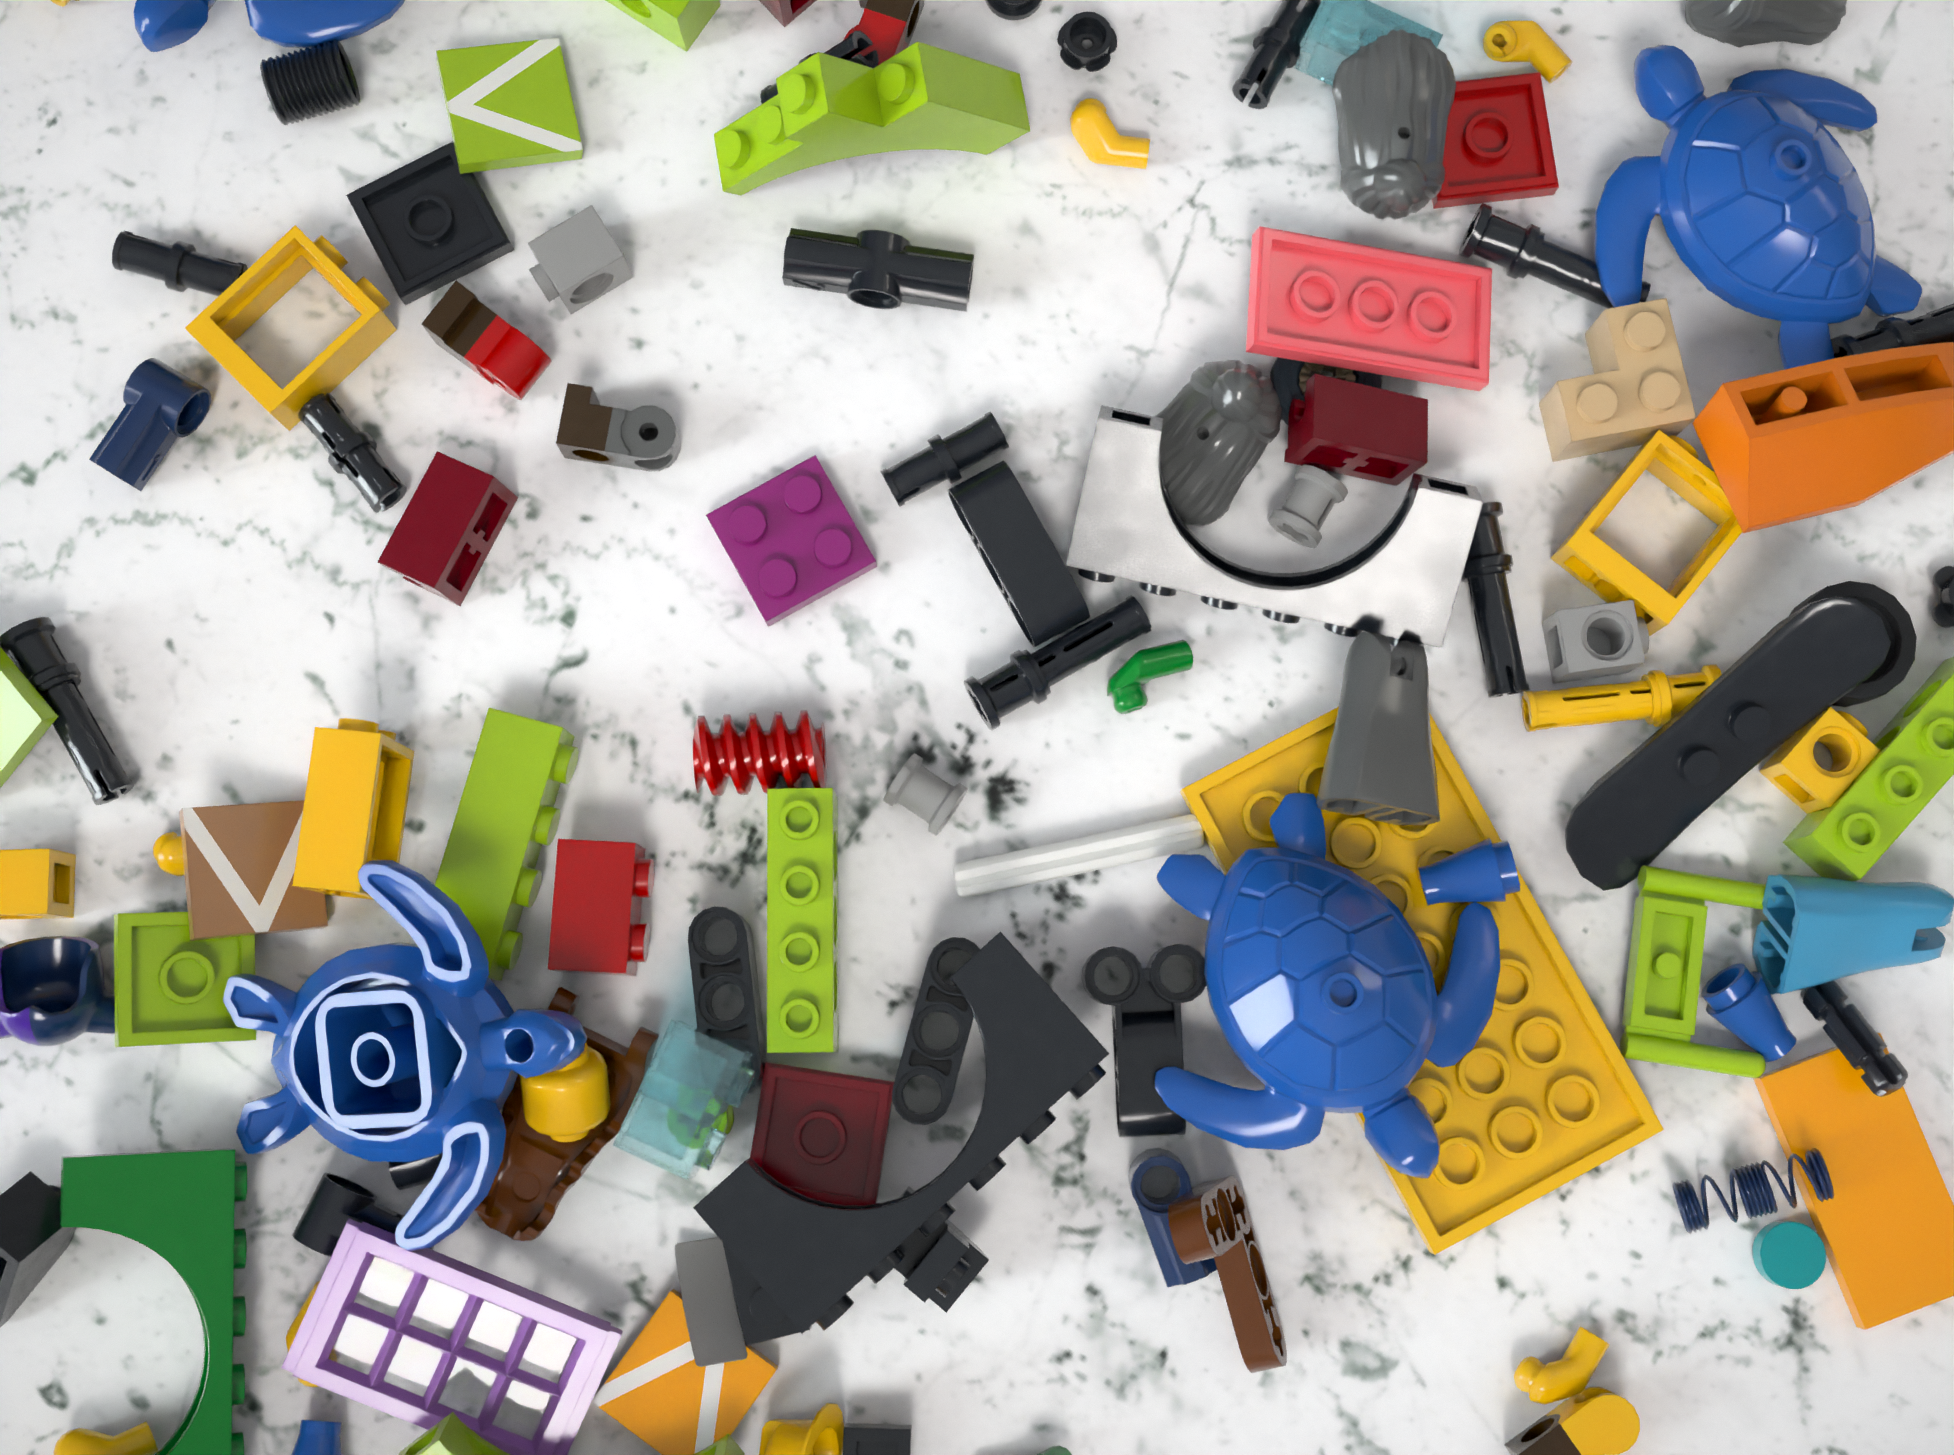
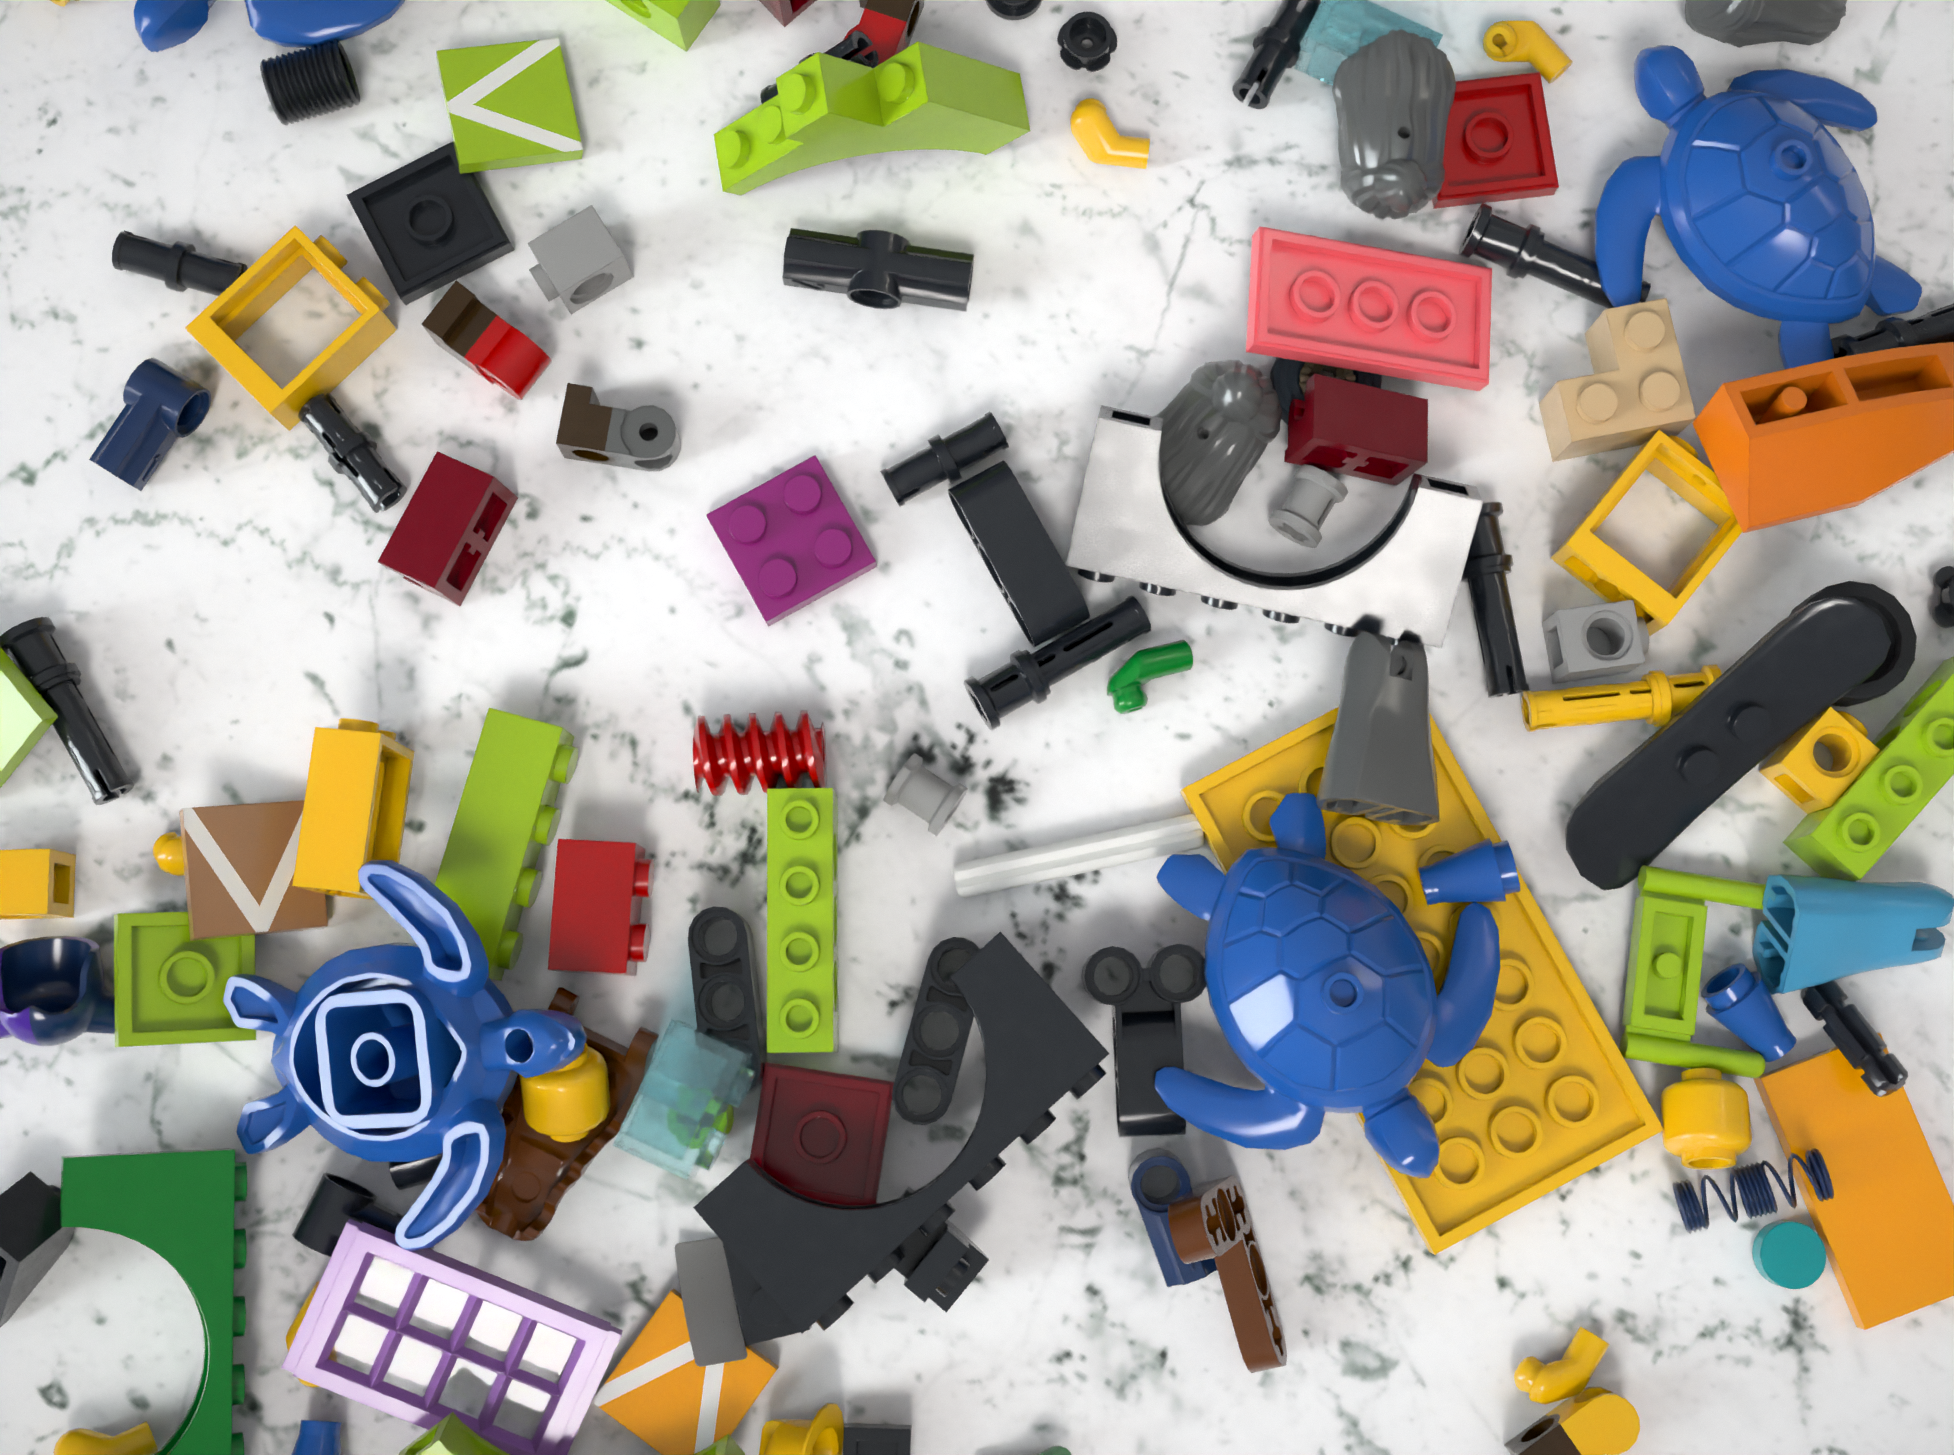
none -> yellow head [1659,1068,1752,1170]

